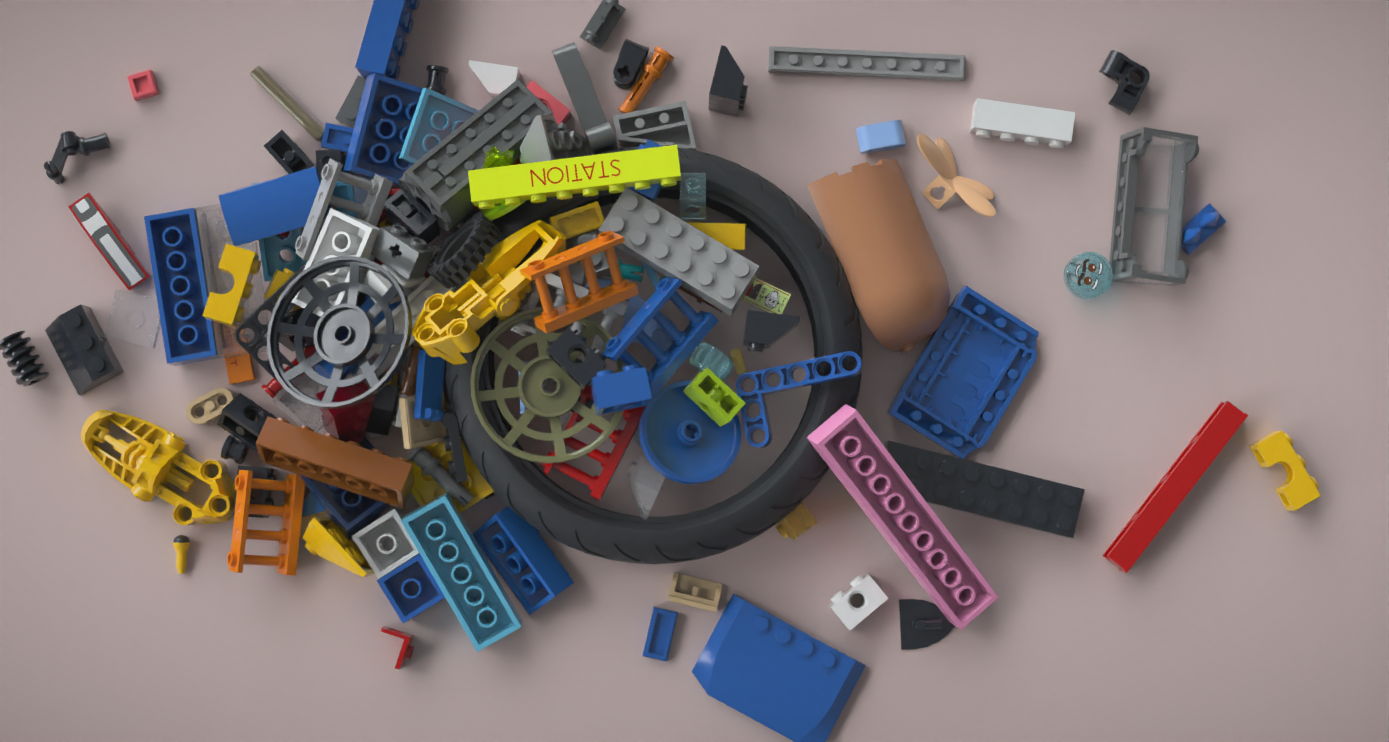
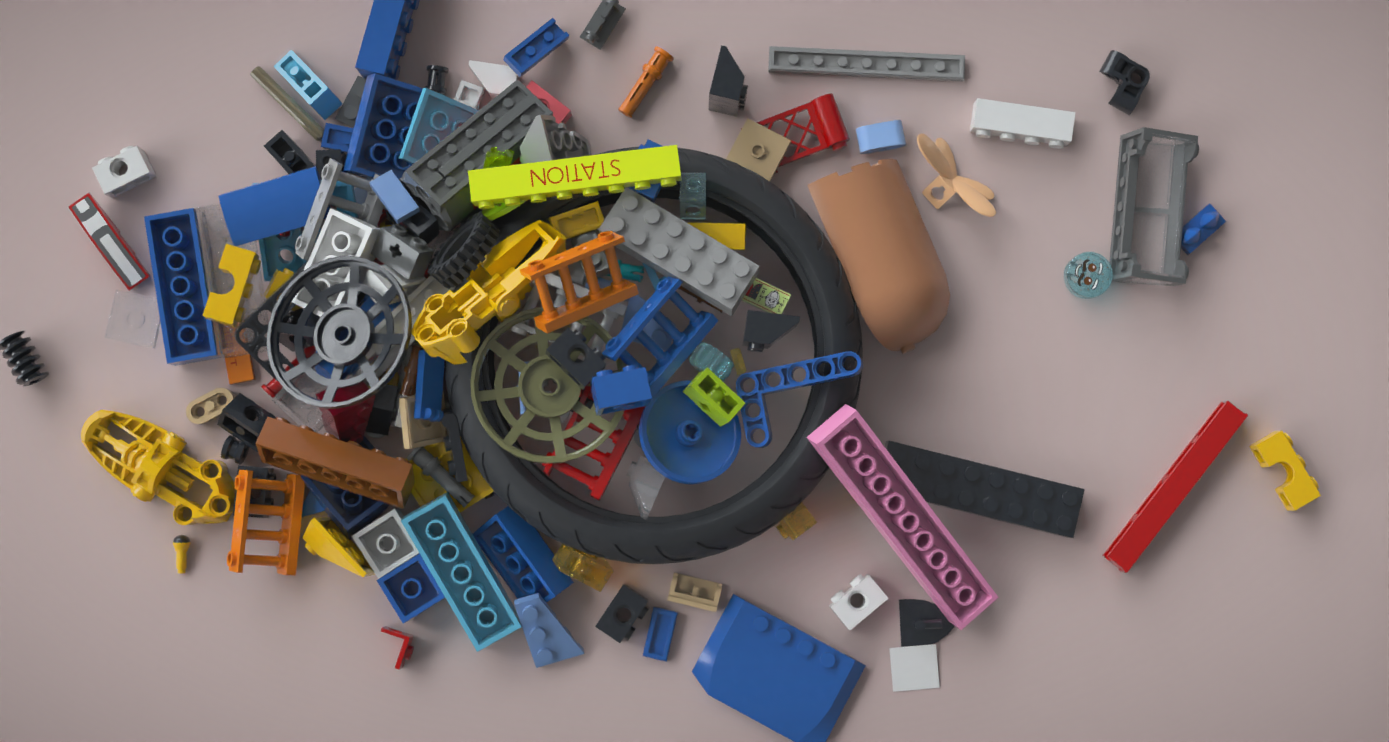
black pin [44,131,111,184] -> none
black slope [45,304,124,395] -> none
coral tile [127,69,160,101] -> none
dark grey beam [552,42,618,155] -> none
black piece [613,39,649,90] -> none
light grey wedge [613,101,696,150] -> none
blue slope [888,286,1039,459] -> none
none -> white brick [92,146,157,198]
none -> medium azure slope [274,50,343,120]
none -> medium blue tile [370,170,419,224]
none -> white tile [454,80,485,110]
none -> blue hinge [503,18,569,77]
none -> medium blue wing [514,593,584,668]
none -> clear yellow brick [552,544,614,592]
none -> black brick [595,584,650,643]
none -> tan plate [726,118,791,181]
none -> red piece [741,93,850,174]
none -> white sticker [889,644,940,692]

